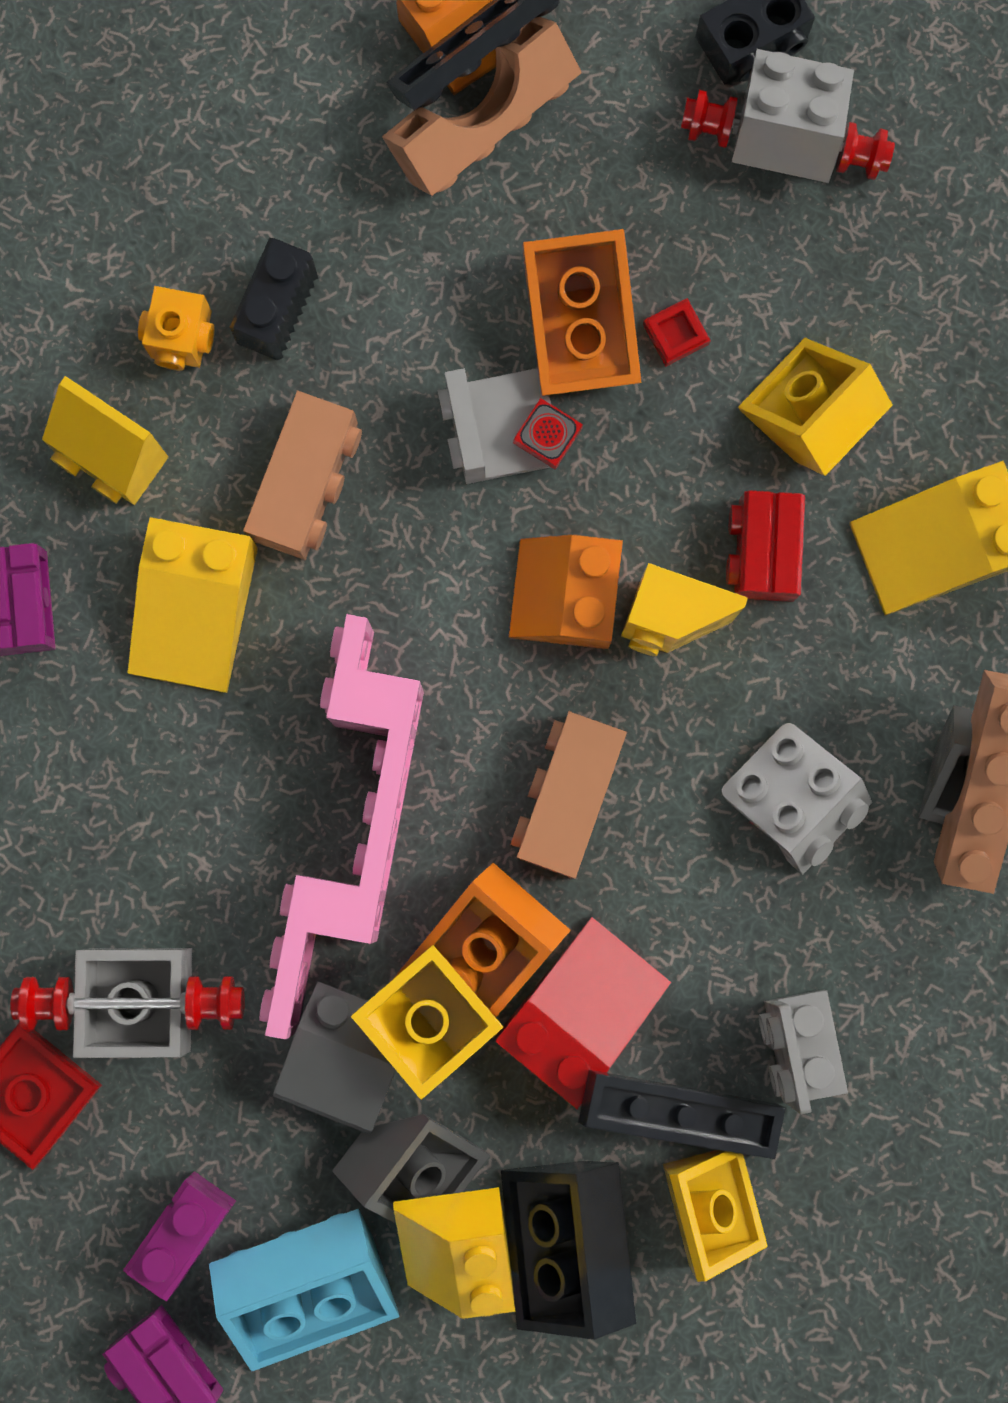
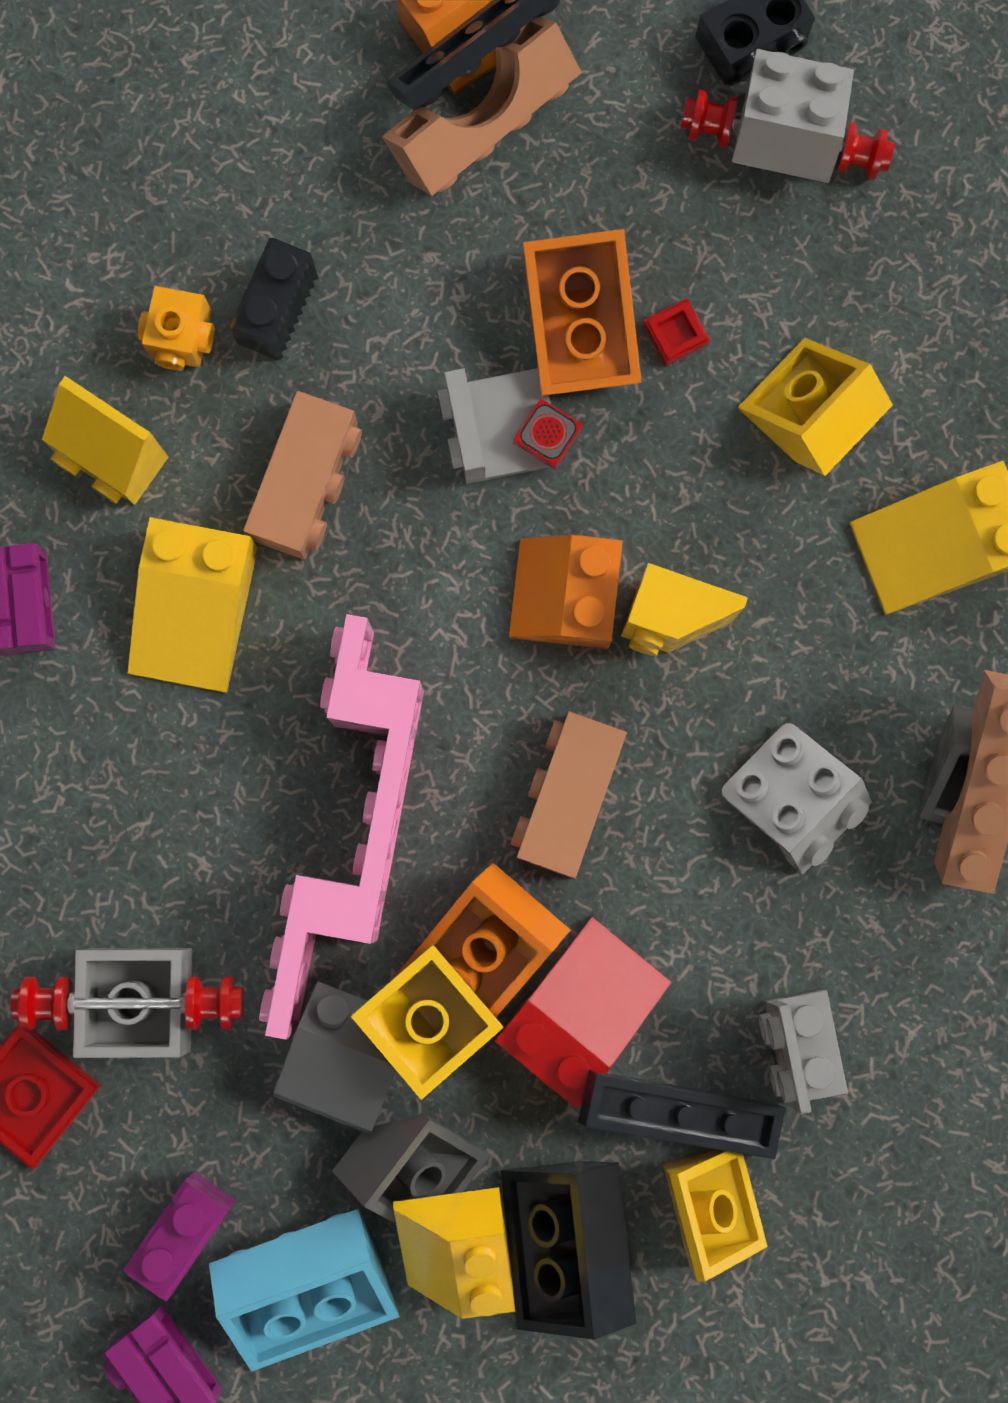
red brick [726,490,805,602] -> none

